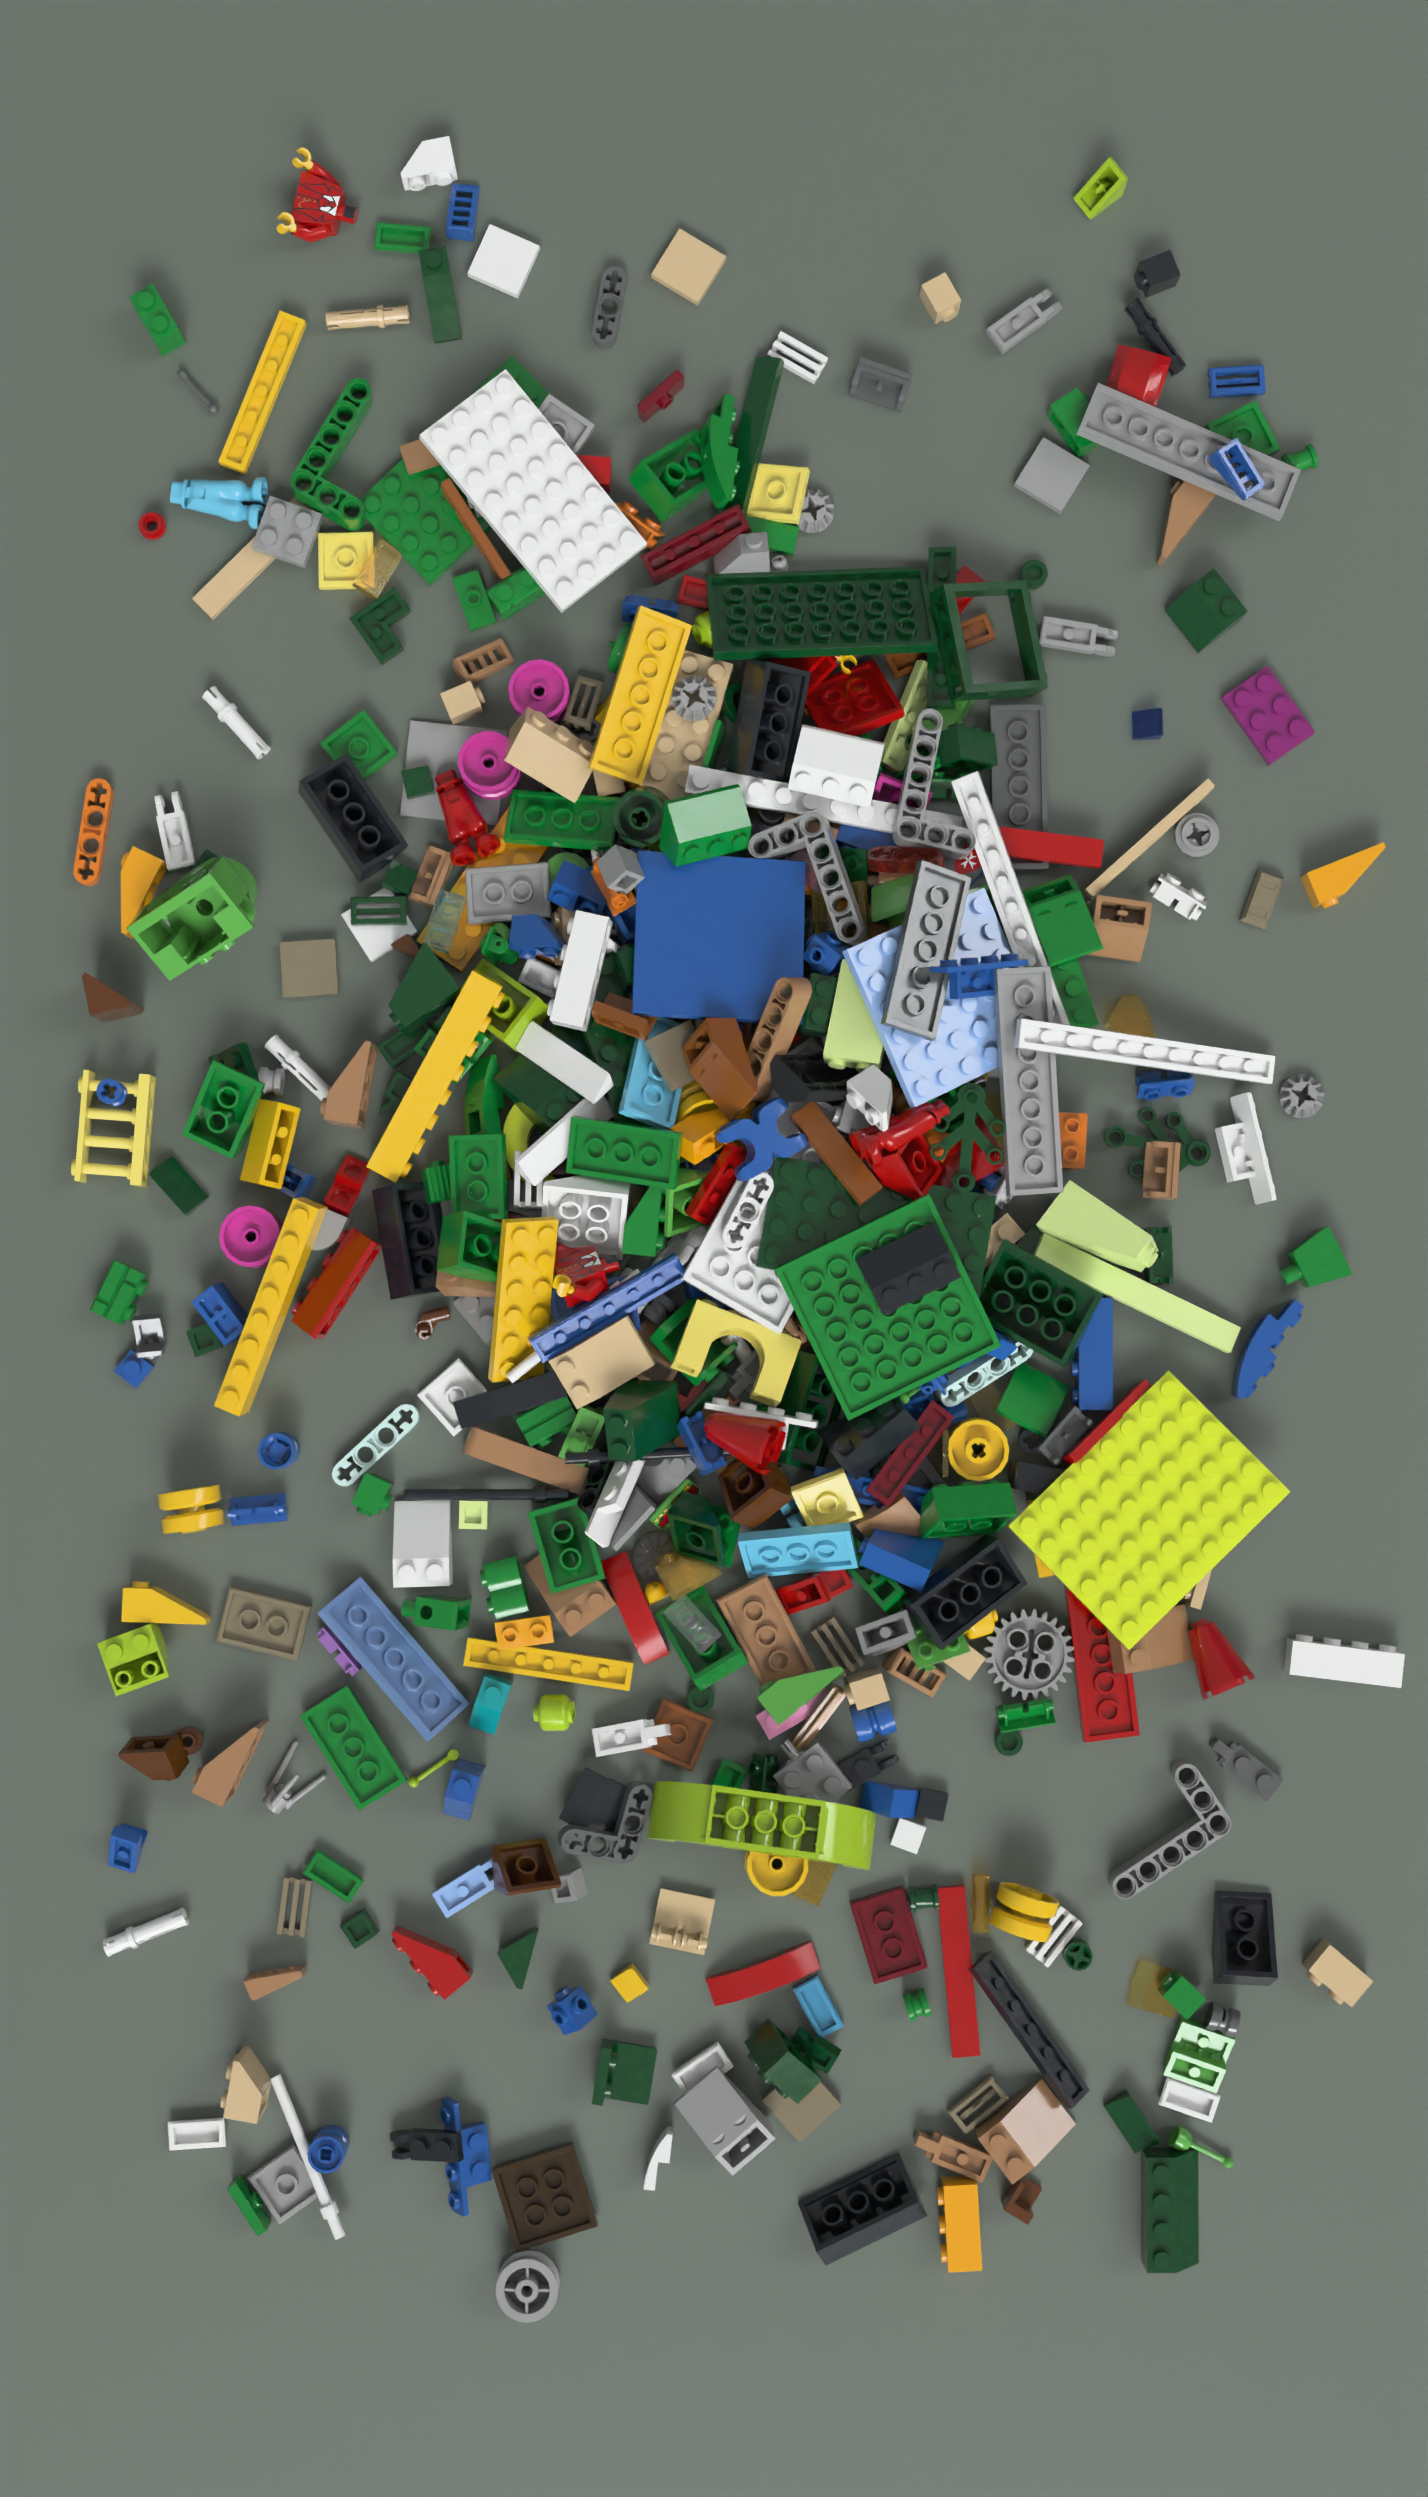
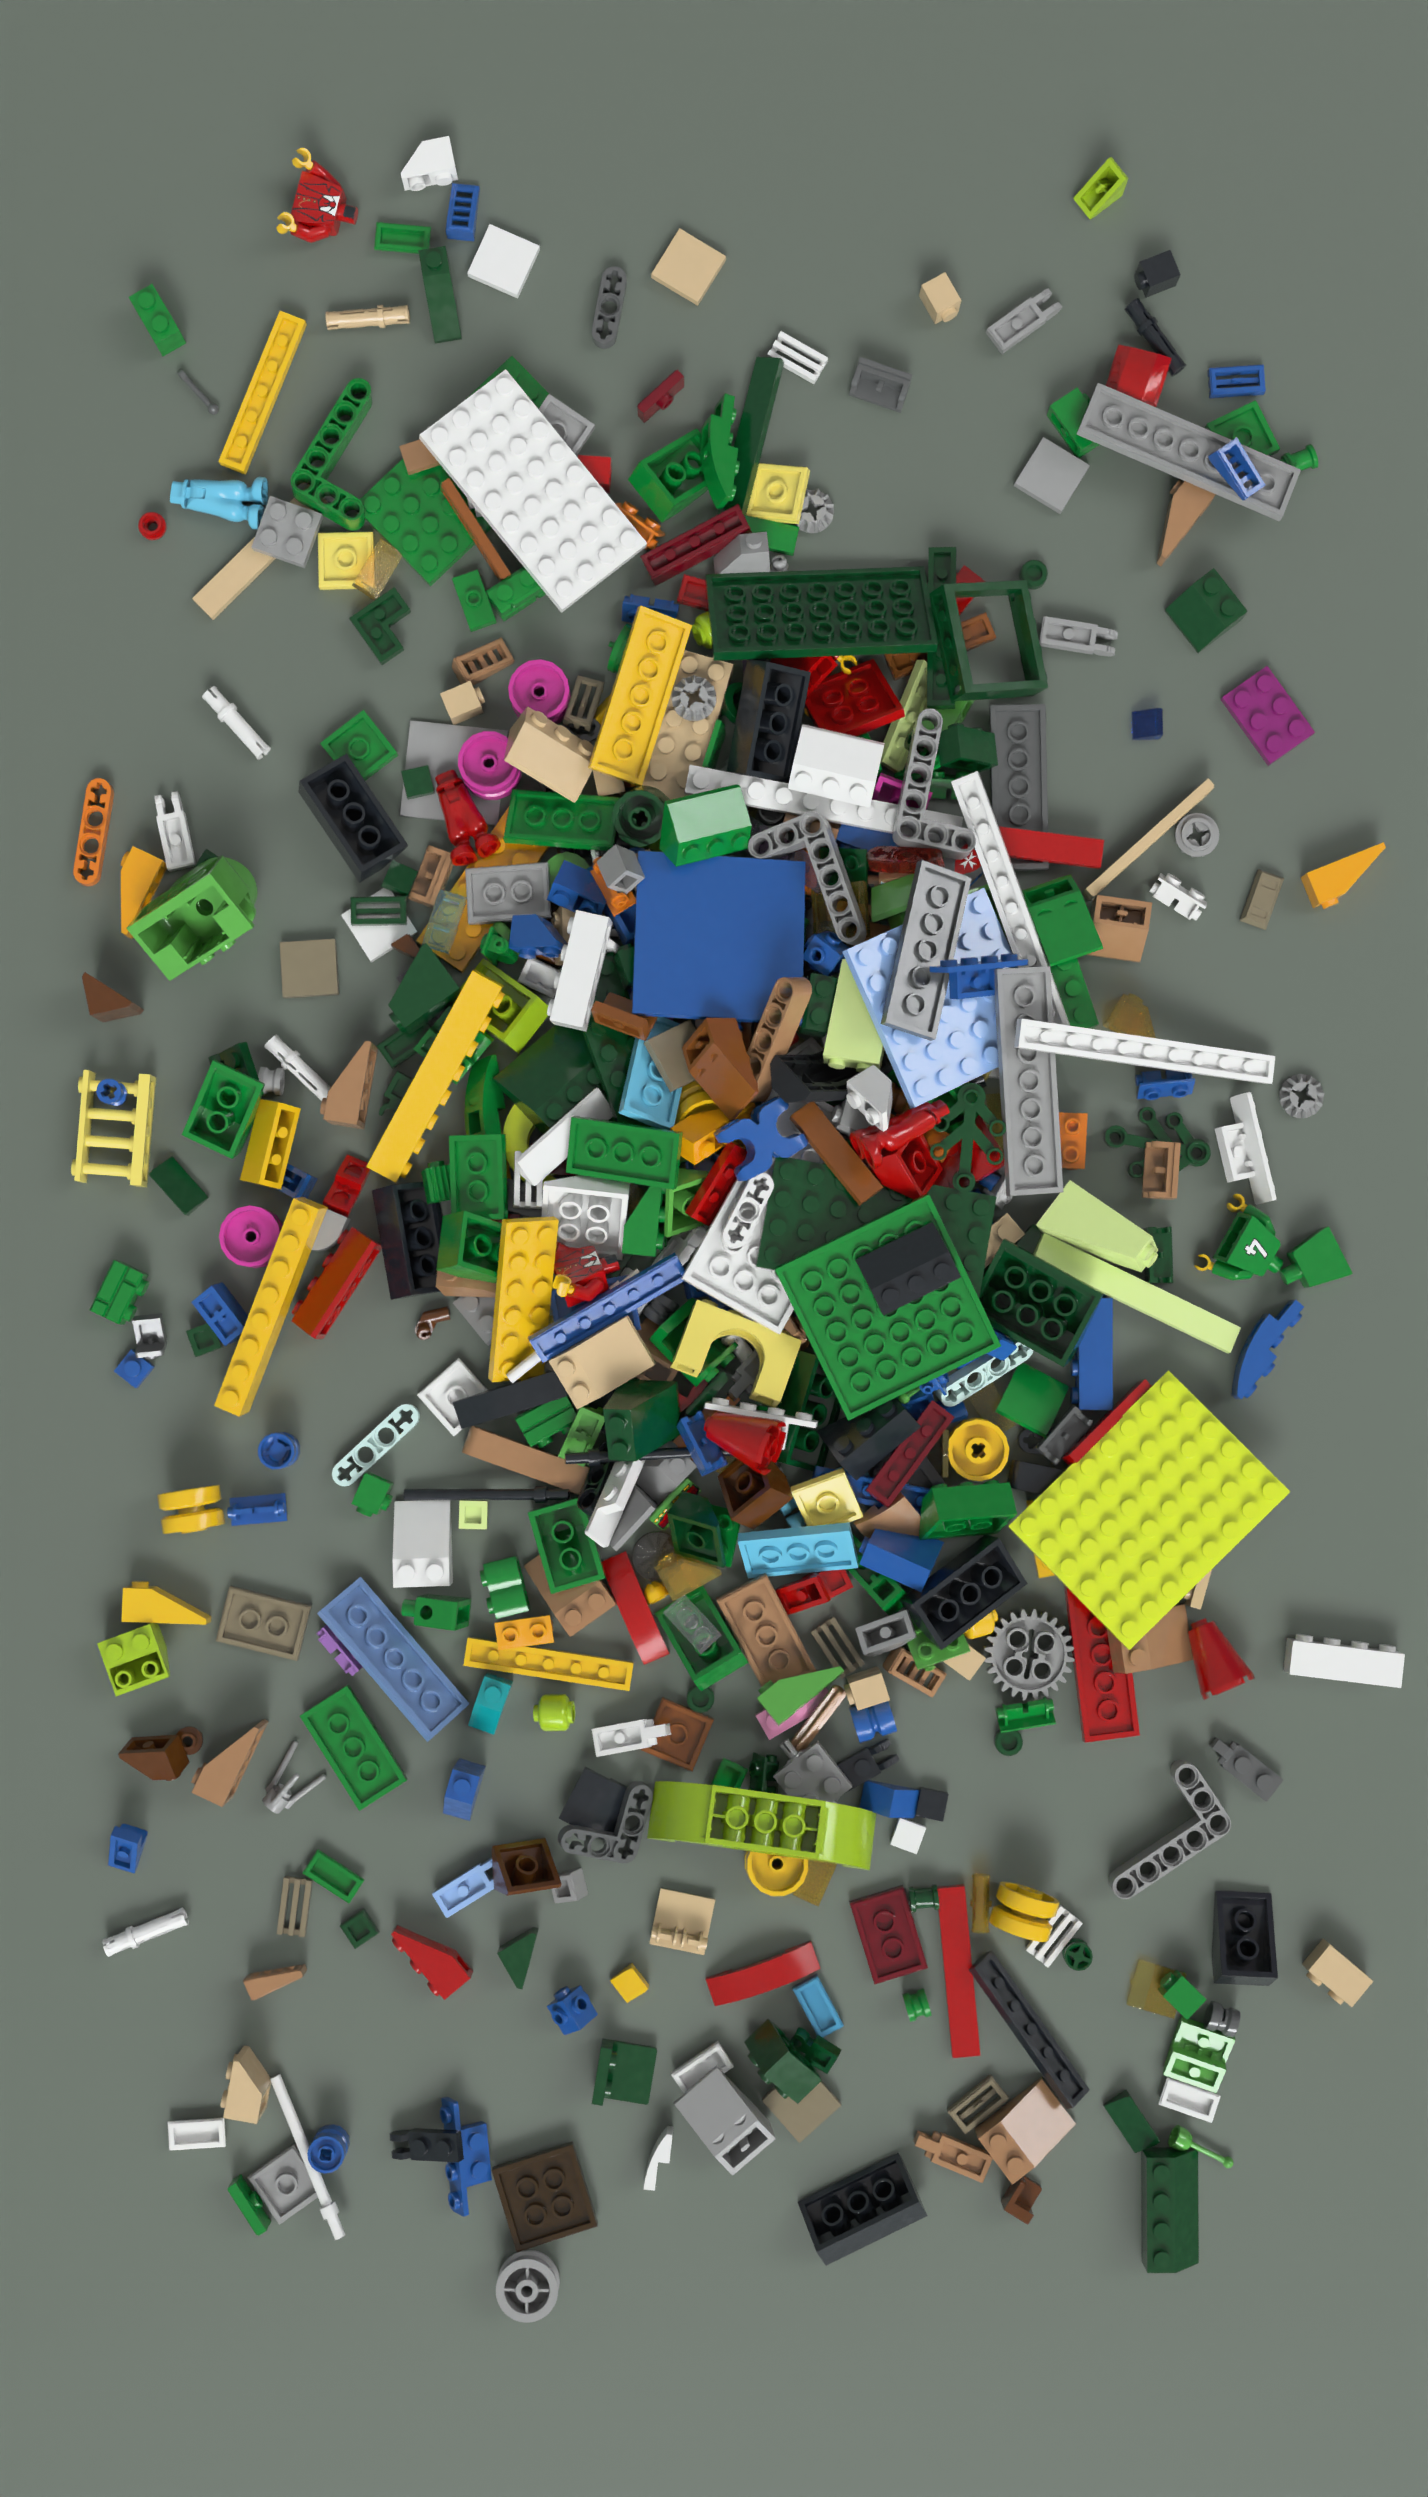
lime hinge [408,1749,459,1787] -> none
white slope [516,1021,614,1104] -> none
light orange brick [936,2176,982,2273] -> none
none -> green torso [1194,1194,1283,1281]

